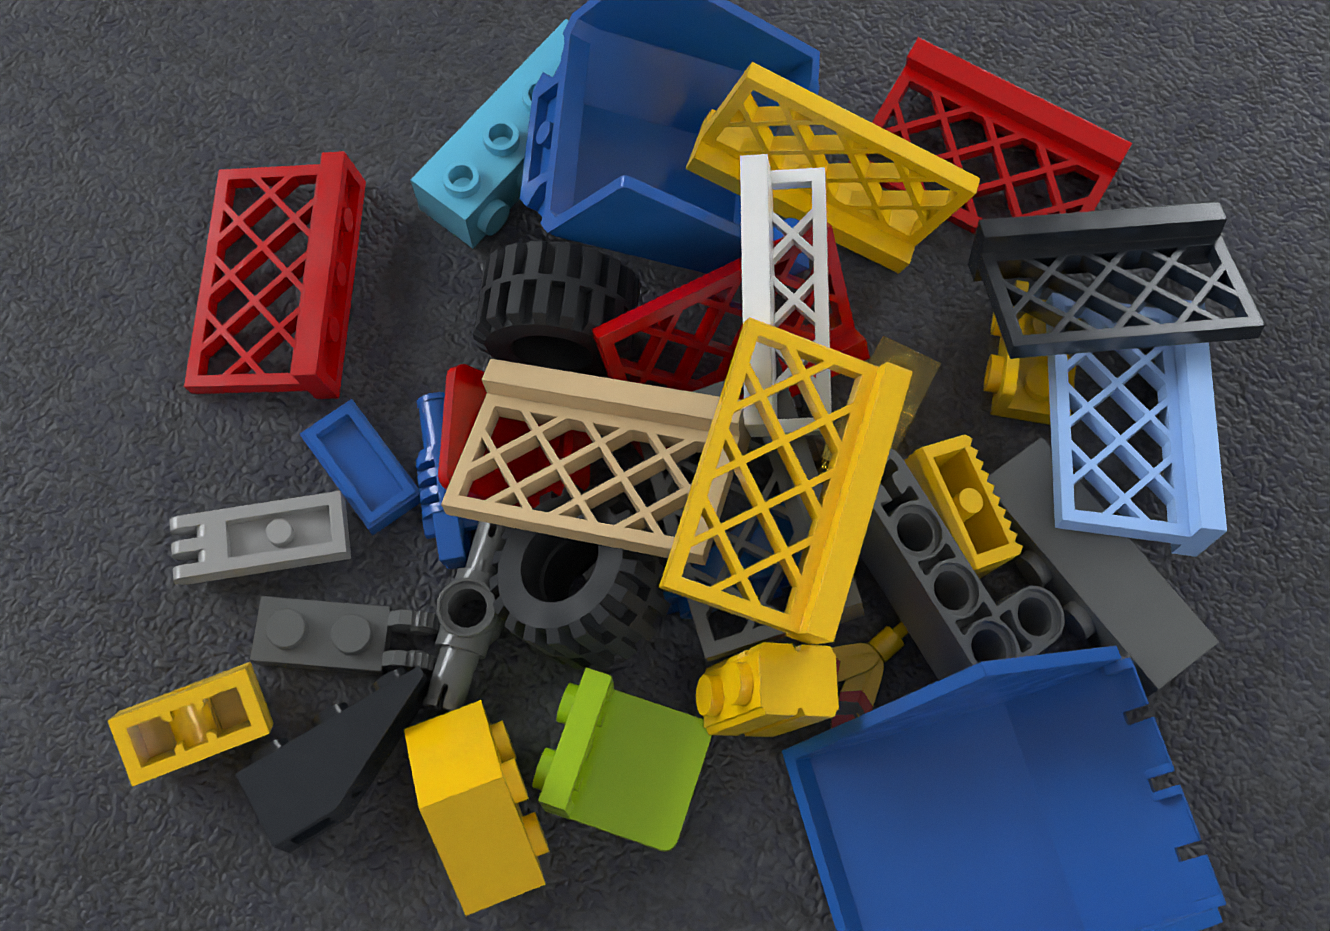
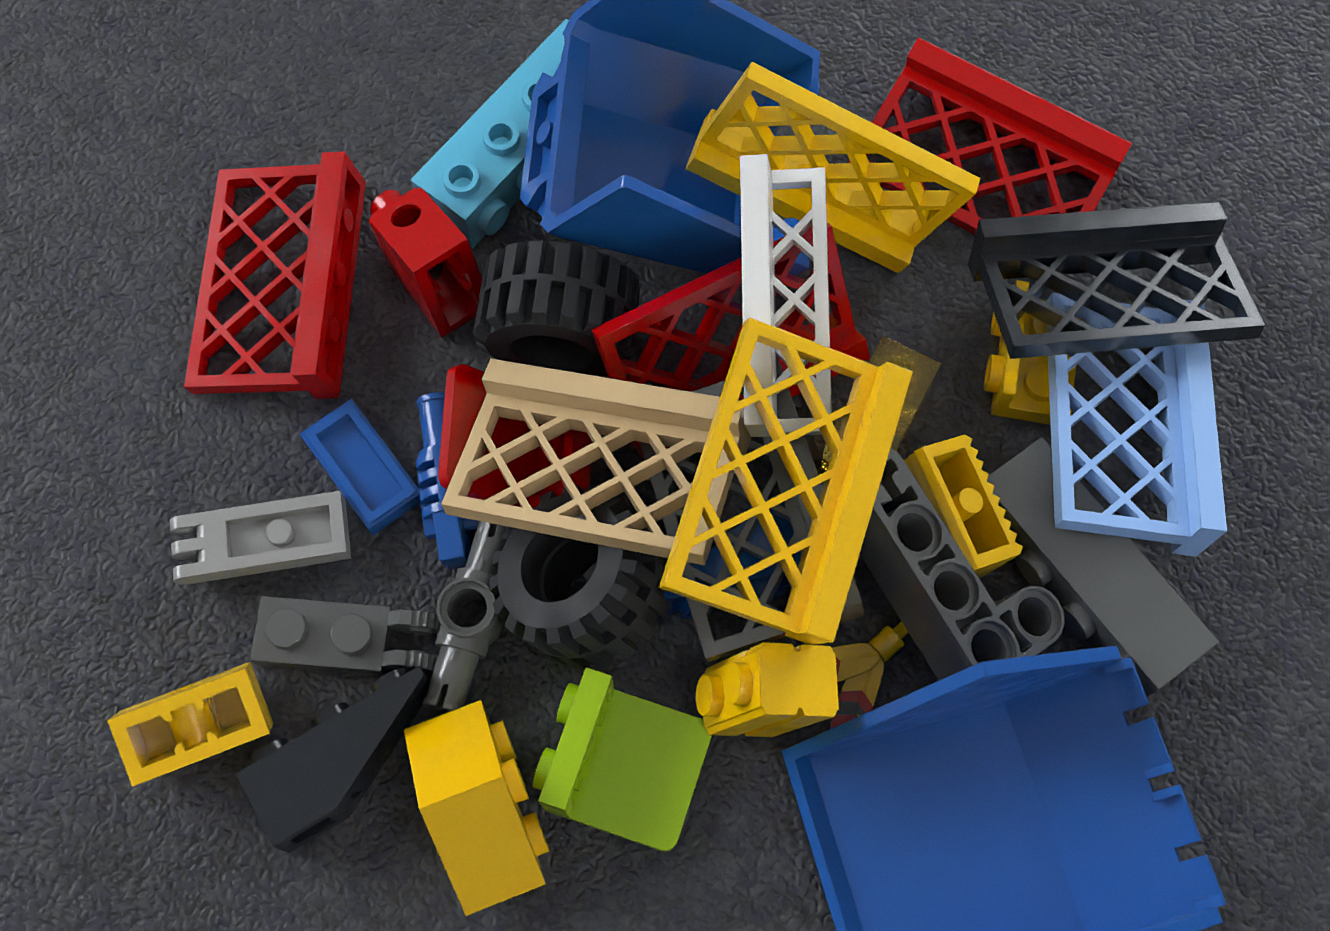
none -> red torso [369,188,482,338]

